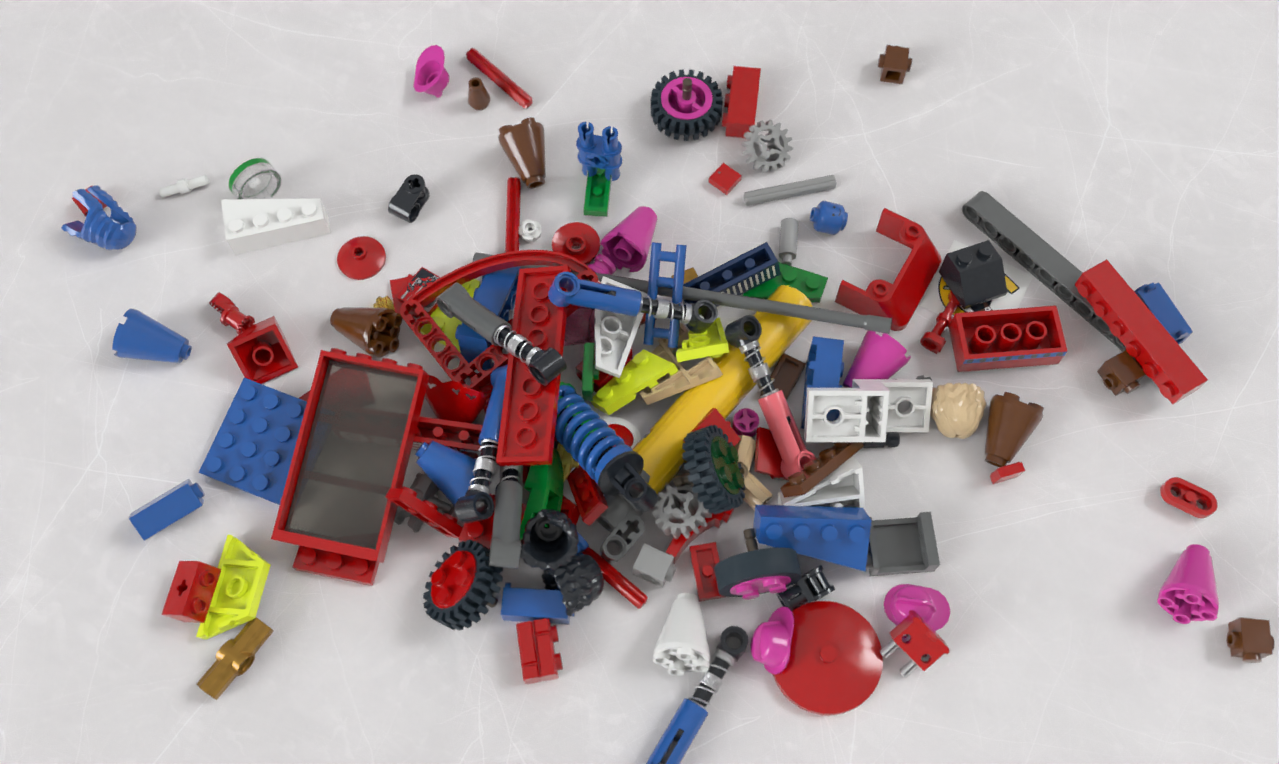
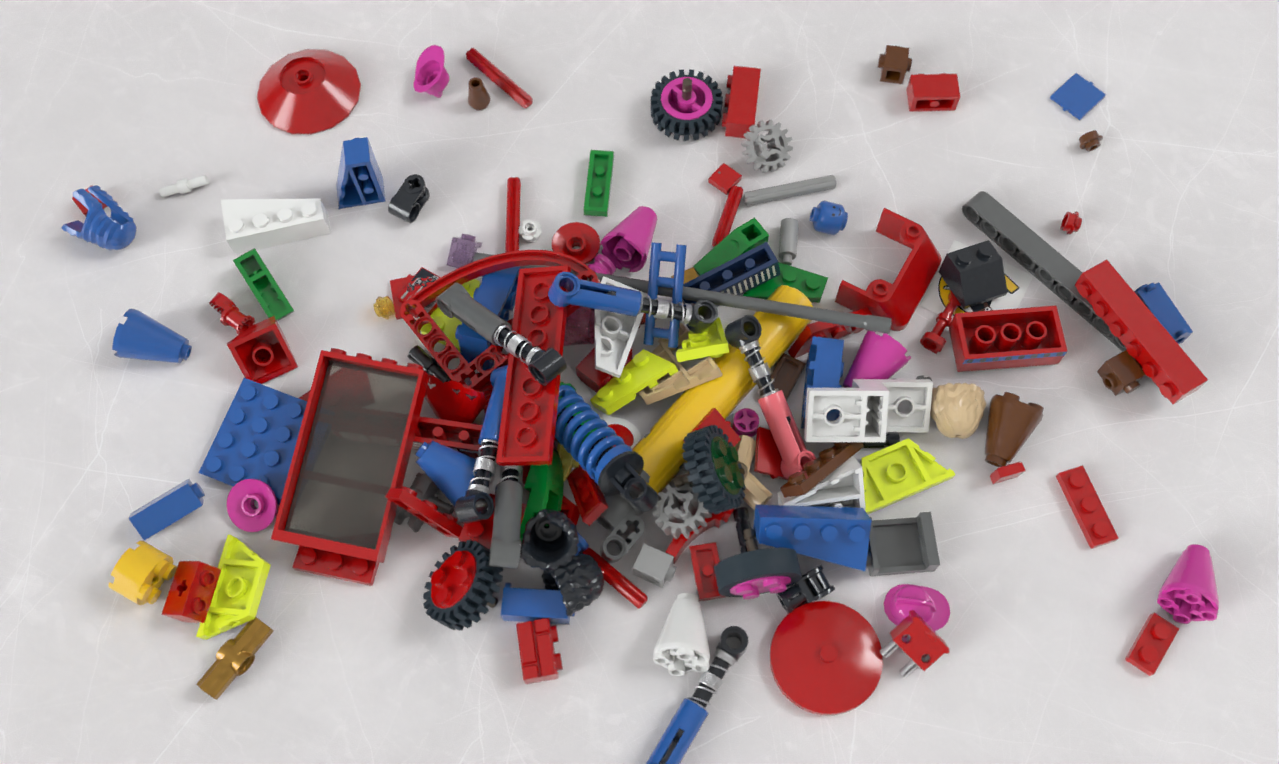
clear piece [228,158,281,199] -> none
reddish brown cone [330,307,402,358] -> none
red dish [337,236,386,280] -> none
reddish brown cone [498,117,546,188] -> none
blue pin [576,122,622,181] -> none
green plate [581,343,599,401] -> none
dark pink piece [750,607,794,675] -> none
red plate [1160,477,1218,518] -> none
reddish brown brick [1226,617,1274,663] -> none
none -> yellow brick [108,540,177,605]
none -> dark pink dish [226,479,277,532]
none -> green slope [233,248,294,321]
none -> red dish [257,49,361,134]
none -> blue wedge [336,137,386,209]
none -> black pin [407,345,451,383]
none -> clear purple bracket [446,233,482,268]
none -> green slope [693,217,769,276]
none -> red axle [712,185,743,247]
none -> black axle [733,507,751,553]
none -> red wing [788,307,872,358]
none -> neon yellow wing [860,438,955,514]
none -> red brick [906,73,961,112]
none -> blue piece [1050,73,1106,120]
none -> red plate [1056,465,1119,549]
none -> red plate [1061,211,1082,234]
none -> reddish brown plate [1079,130,1103,151]
none -> red plate [1124,612,1179,676]

